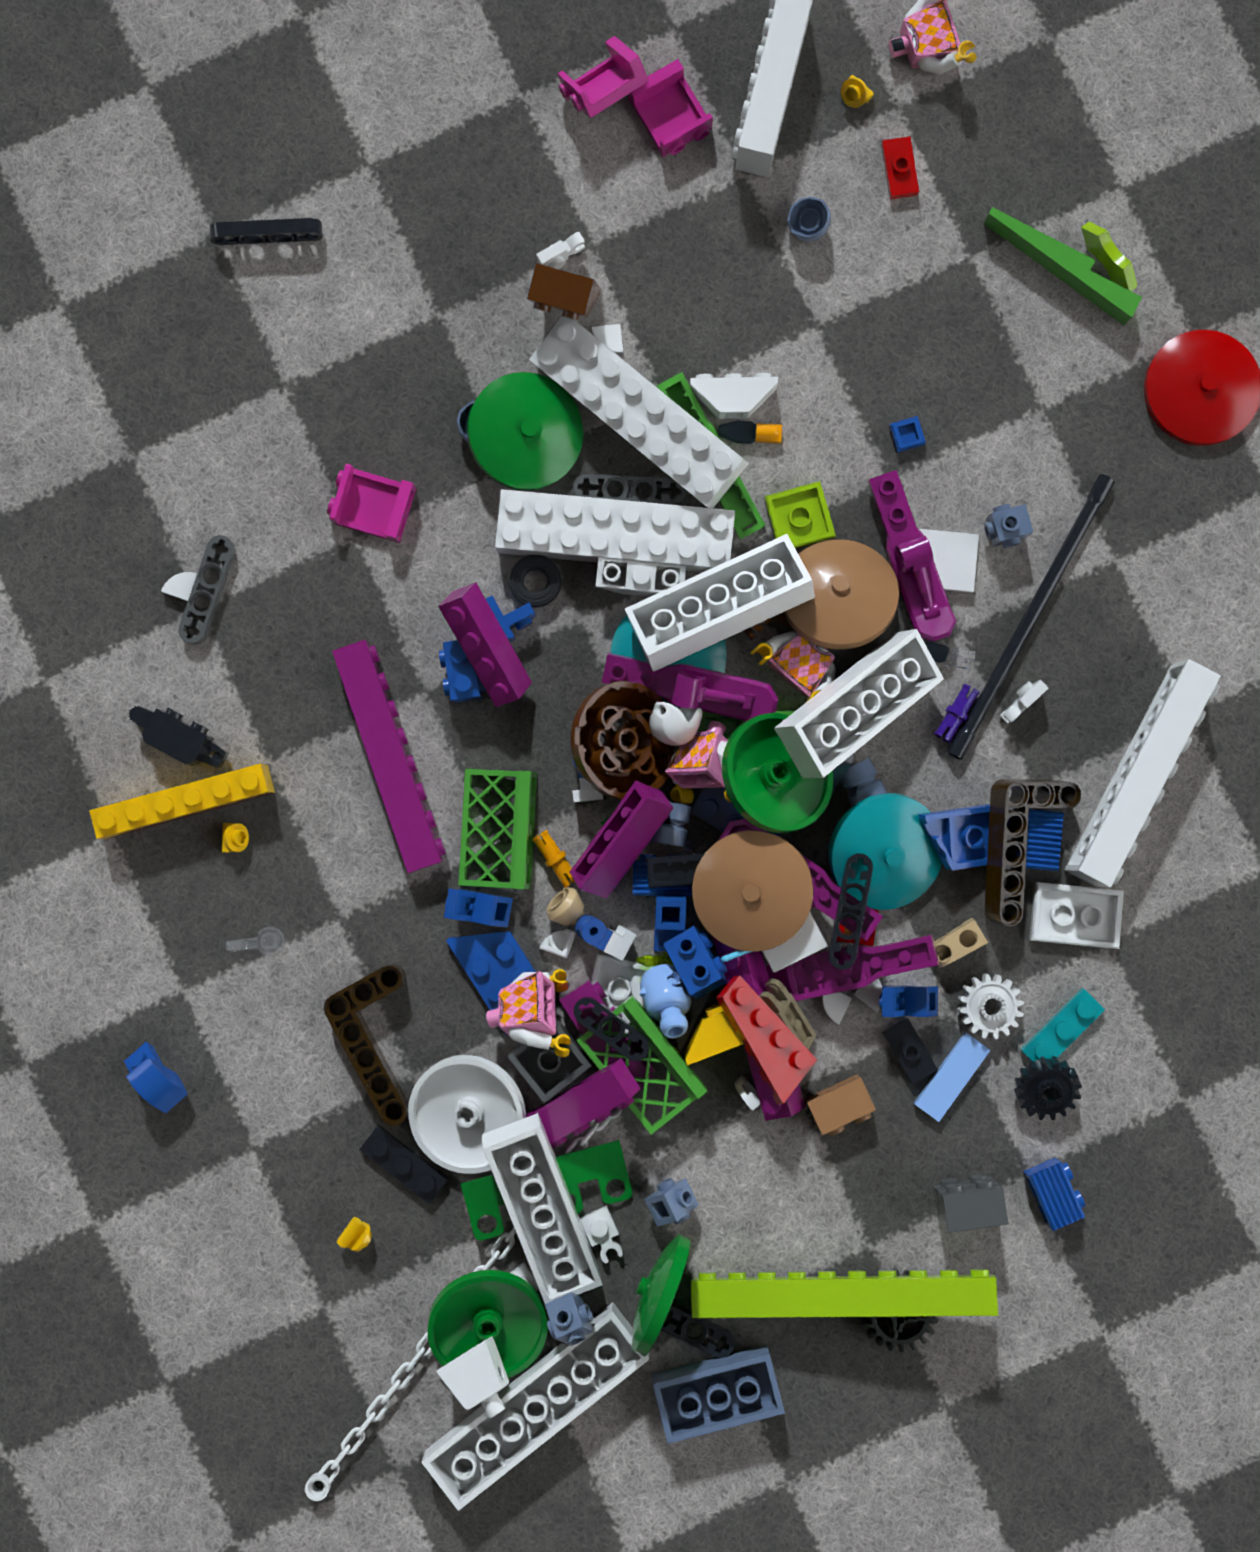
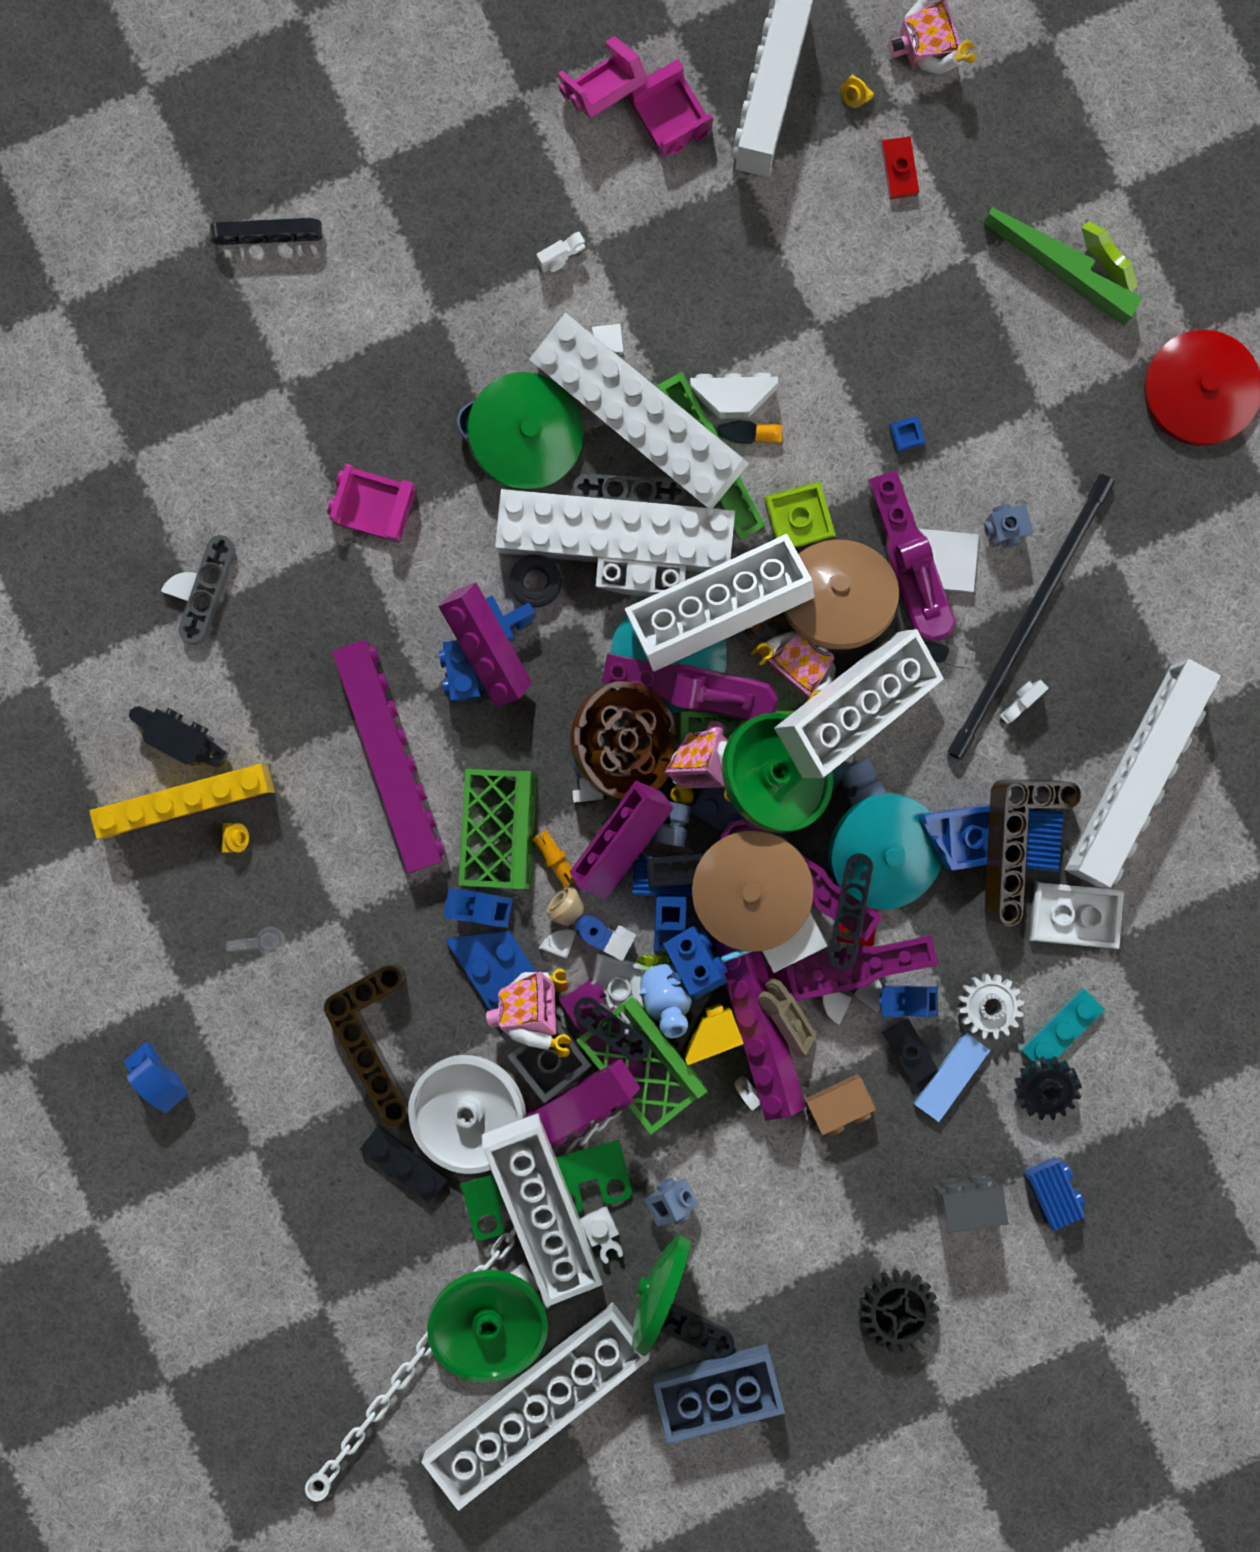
yellow plate [336,1217,372,1252] -> none
white torso [437,1336,509,1418] -> none
reddish brown slope [527,263,601,321] -> none
sand blue brick [545,1292,593,1345] -> none
white helmet [649,702,702,746] -> none
lime brick [691,1269,999,1318] -> none
wing [716,975,817,1104] -> none
sand blue hair [787,196,831,242] -> none
dark purple pin [934,684,980,743] -> none
tan leg [934,918,988,968] -> none

